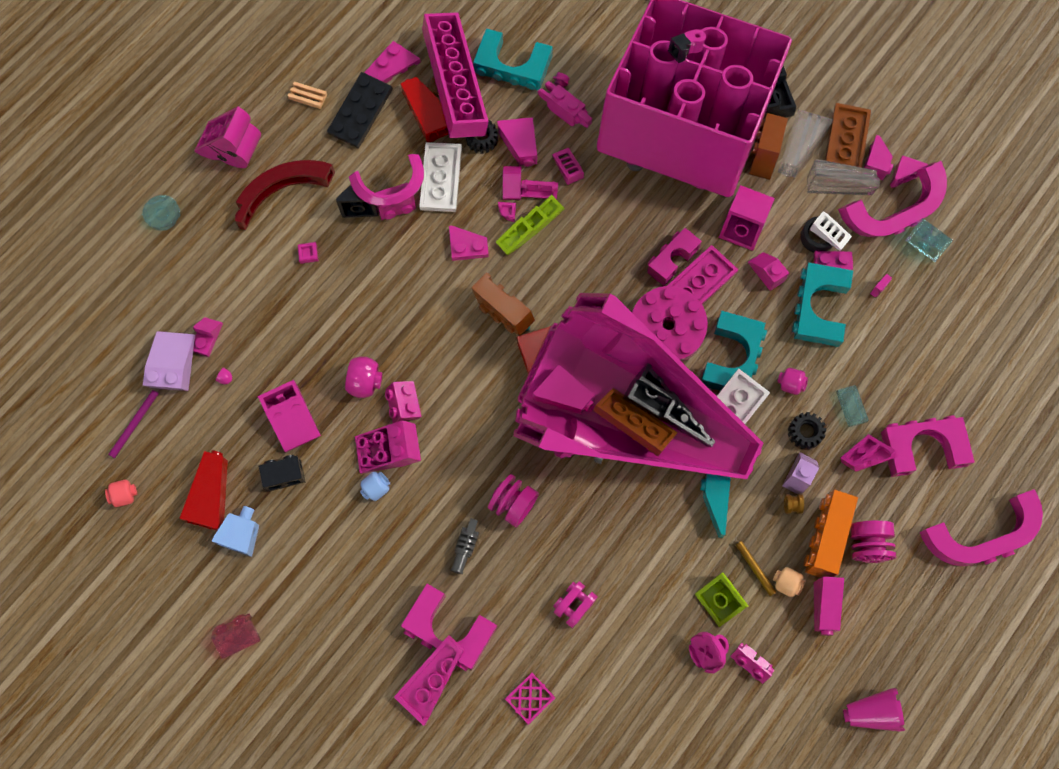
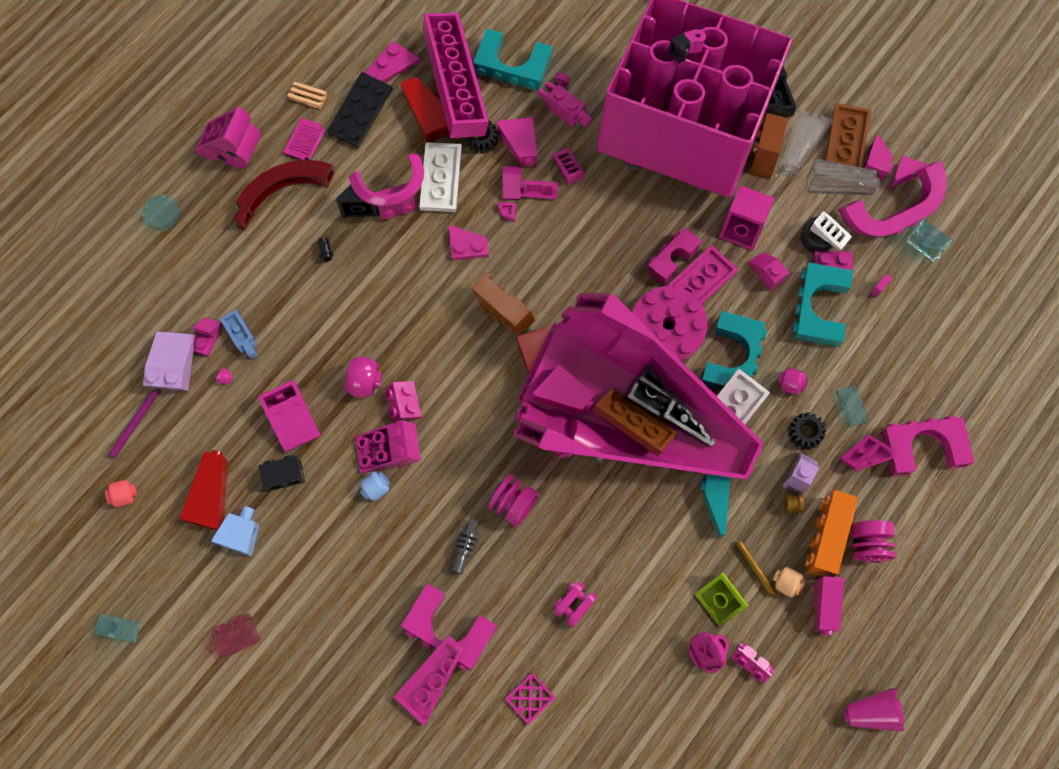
dark pink tile [298,242,319,264] -> none
lime slope [496,195,565,255] -> none
dark pink arch [919,489,1043,566] -> none
none -> clear light blue slope [94,614,141,643]
none -> medium blue hinge [220,310,258,360]
none -> dark pink window [283,117,326,160]
none -> black pin [317,237,334,262]

